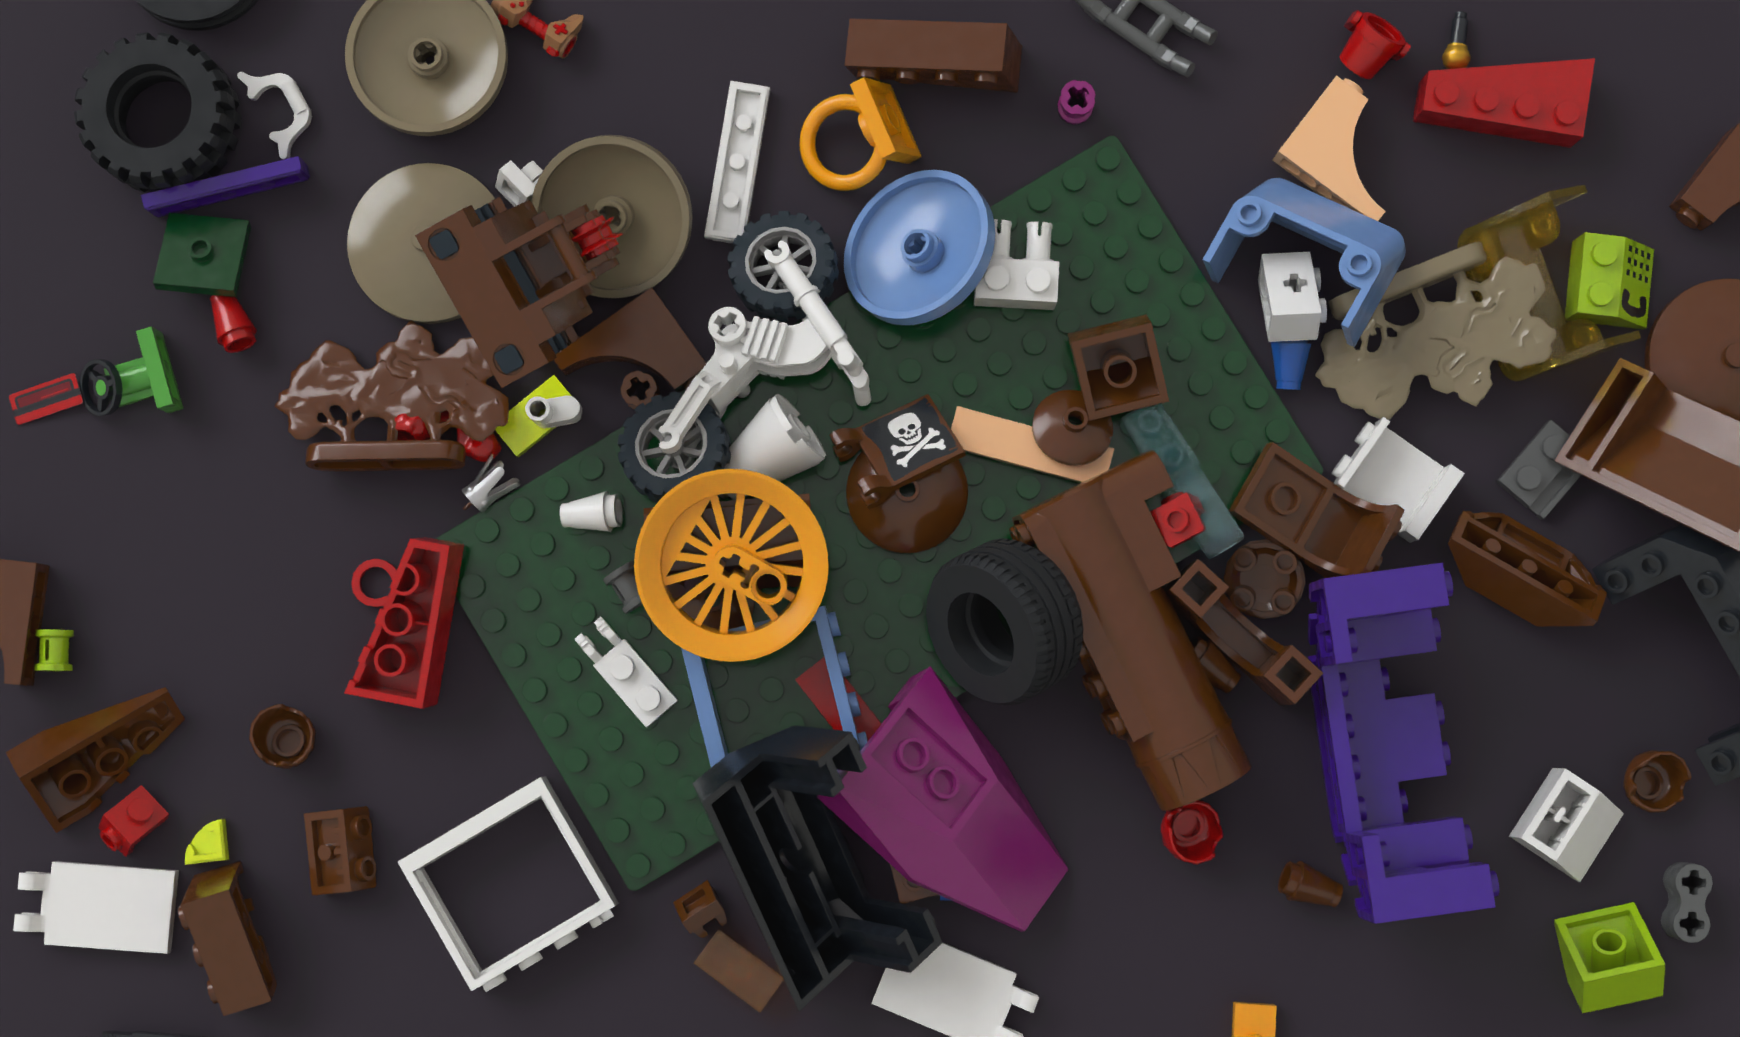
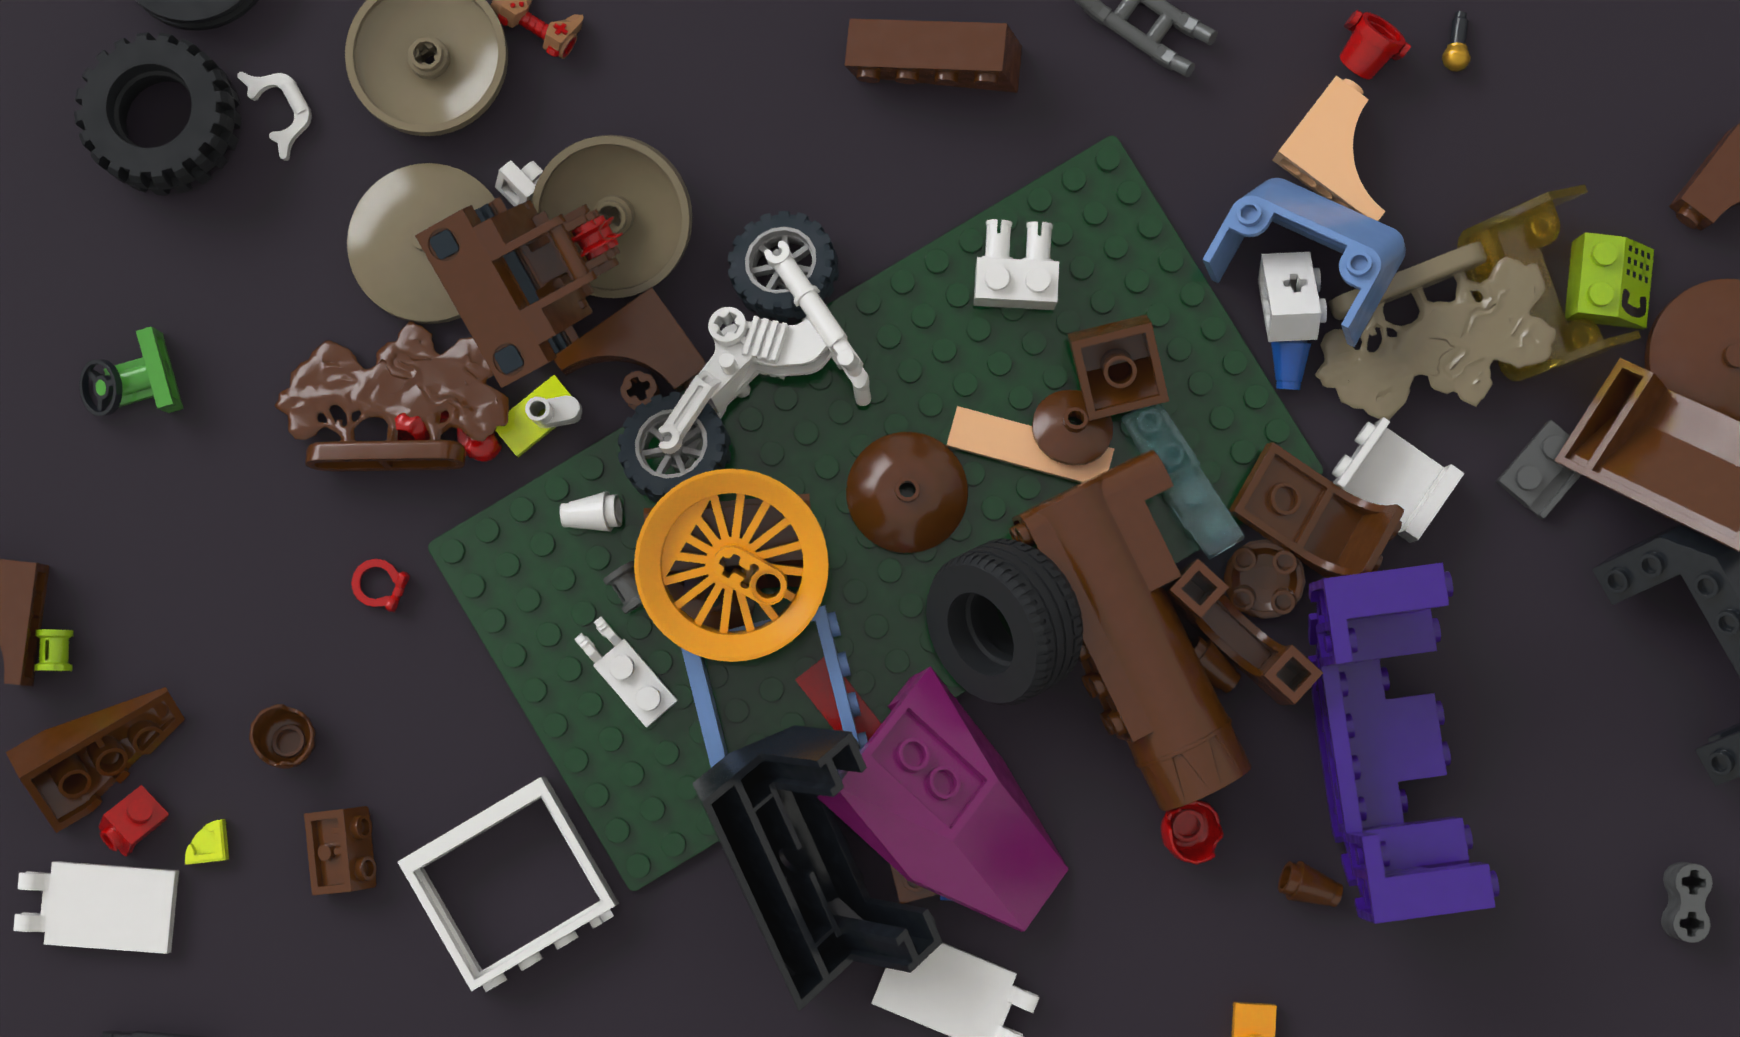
sticker [9,373,83,425] -> none
dark purple tile [141,156,310,217] -> none
dark green plate [153,213,251,297] -> none
reddish brown wedge [178,861,277,1016] -> none
red cone [210,295,257,353] -> none
red wedge [344,537,464,709] -> none
flat silver piece [462,454,520,513] -> none
reddish brown tile [673,880,727,938] -> none
clear orange plate [694,929,783,1012] -> none
white tile [704,81,770,243] -> none
white cone [719,394,826,500] -> none
light orange tile [799,77,922,191] -> none
flag [829,394,966,509] -> none
medium blue dish [844,170,995,325] -> none
magenta bush [1057,80,1096,125] -> none
red bracket [1150,492,1206,548] -> none
red wedge [1413,58,1595,148] -> none
reddish brown wedge [1448,511,1607,627] -> none
white slope [1509,768,1624,882] -> none
lime slope [1554,902,1665,1014] -> none
reddish brown hair [1623,750,1692,813] -> none

